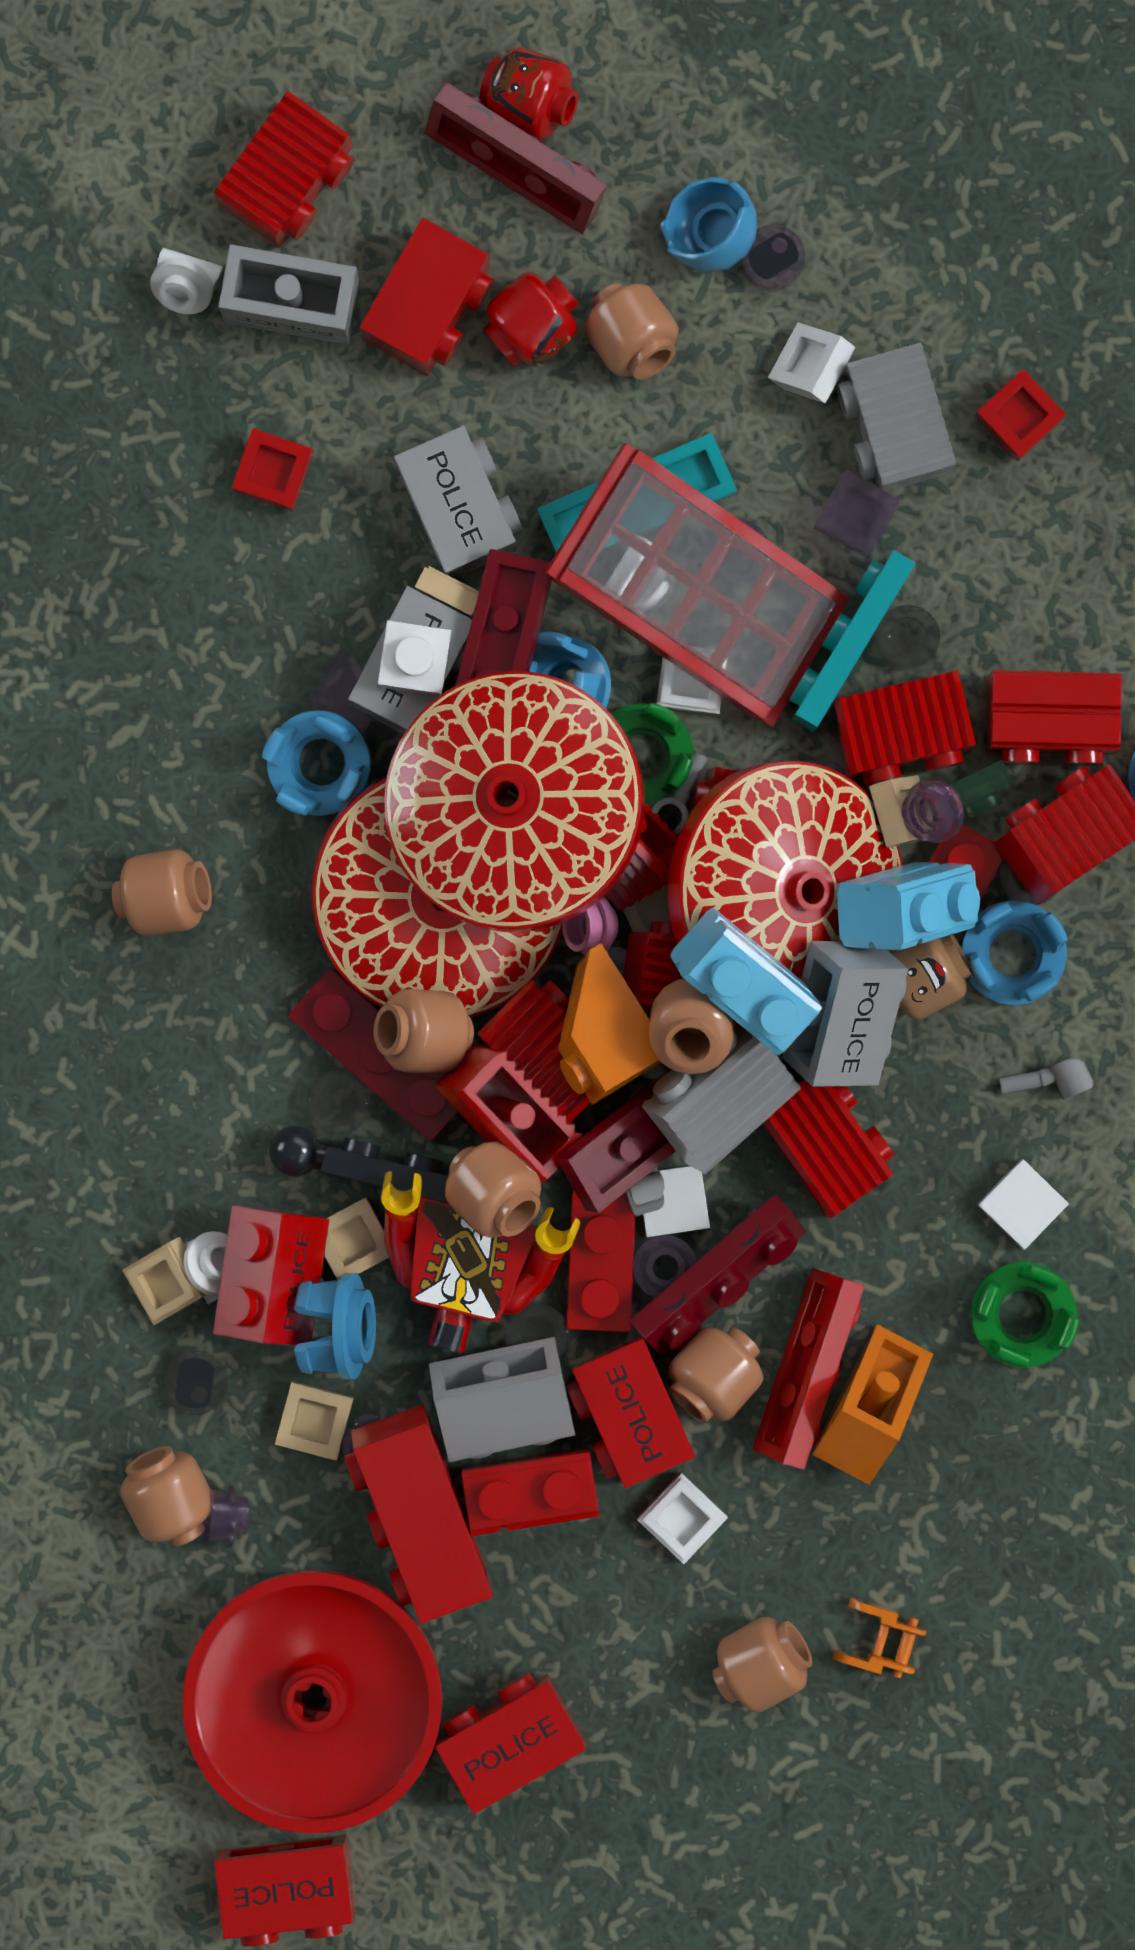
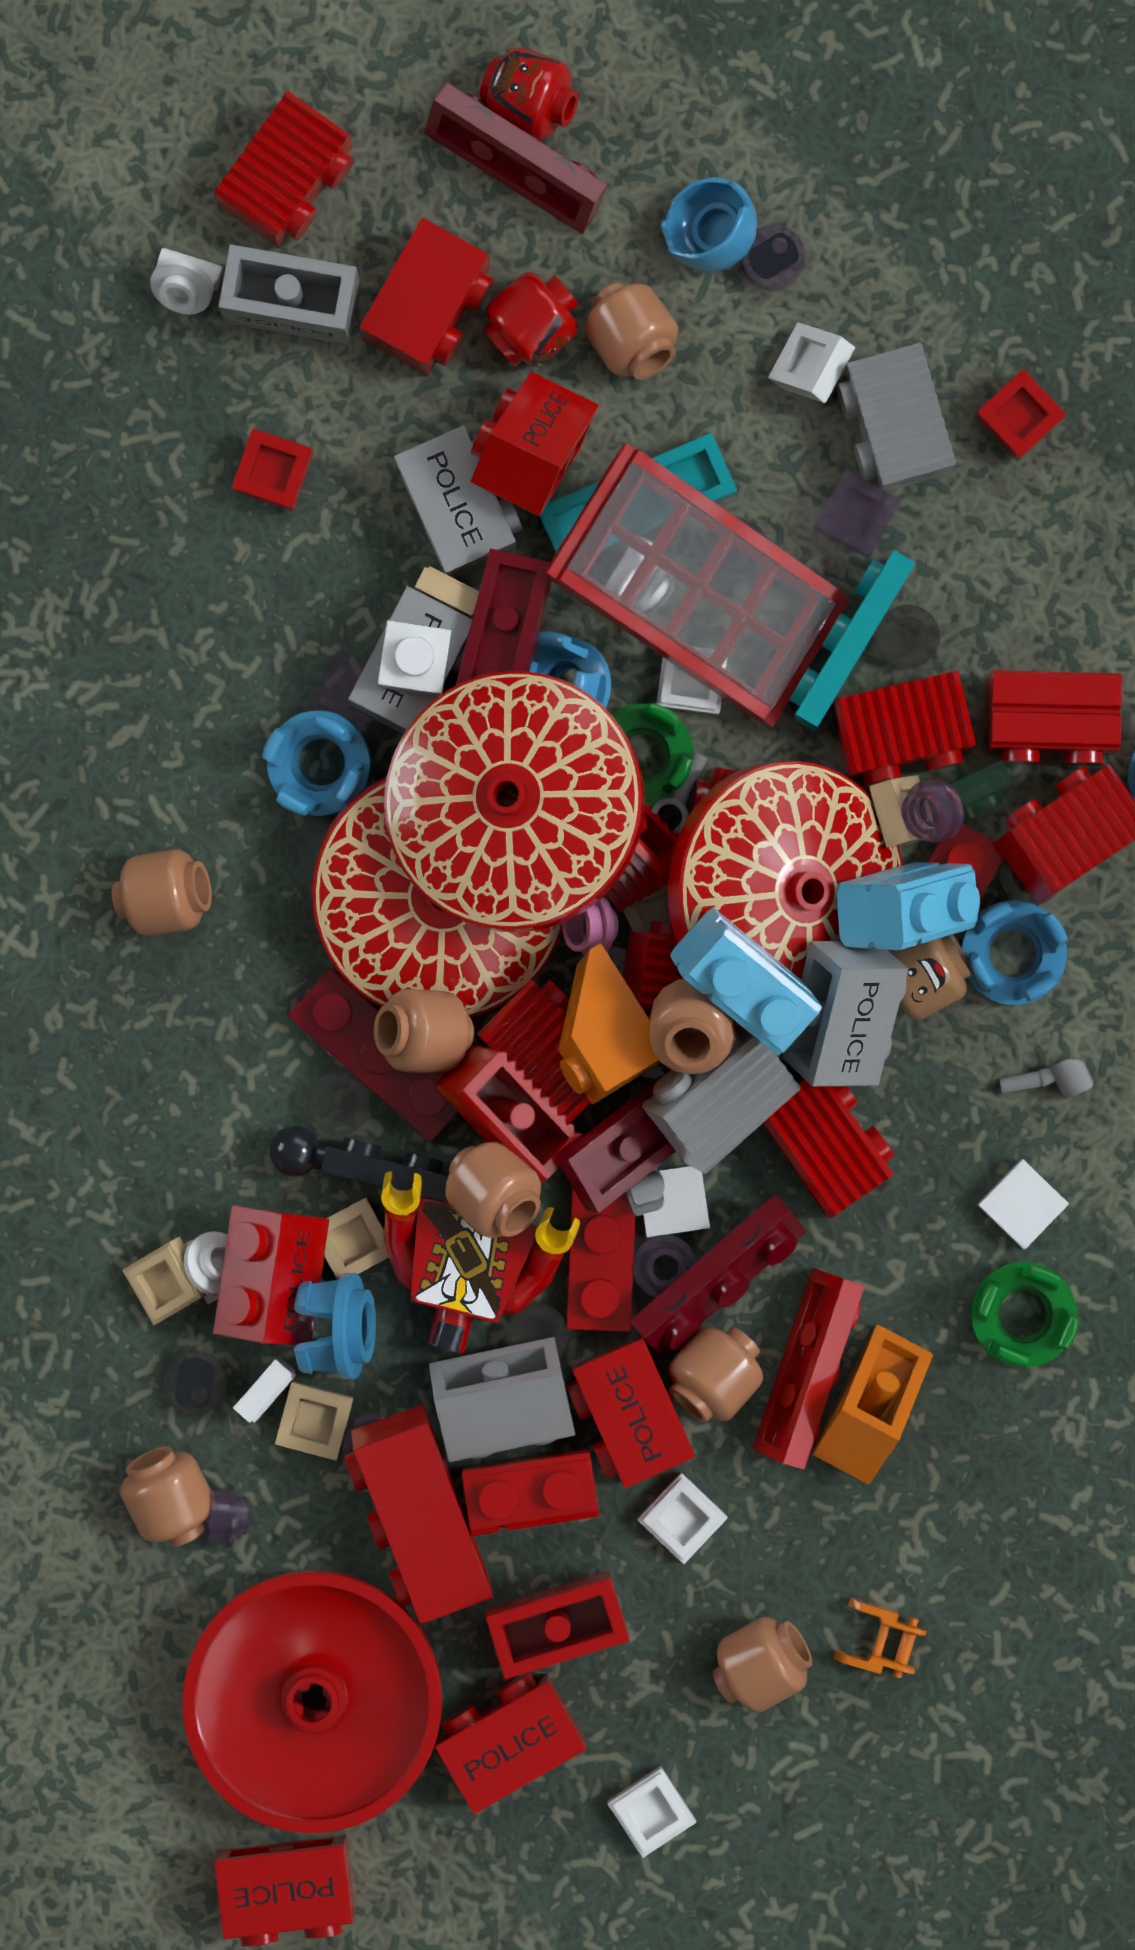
none -> white tile [233,1356,296,1423]
none -> red brick [470,371,599,516]
none -> red brick [486,1570,630,1680]
none -> white tile [607,1766,697,1858]

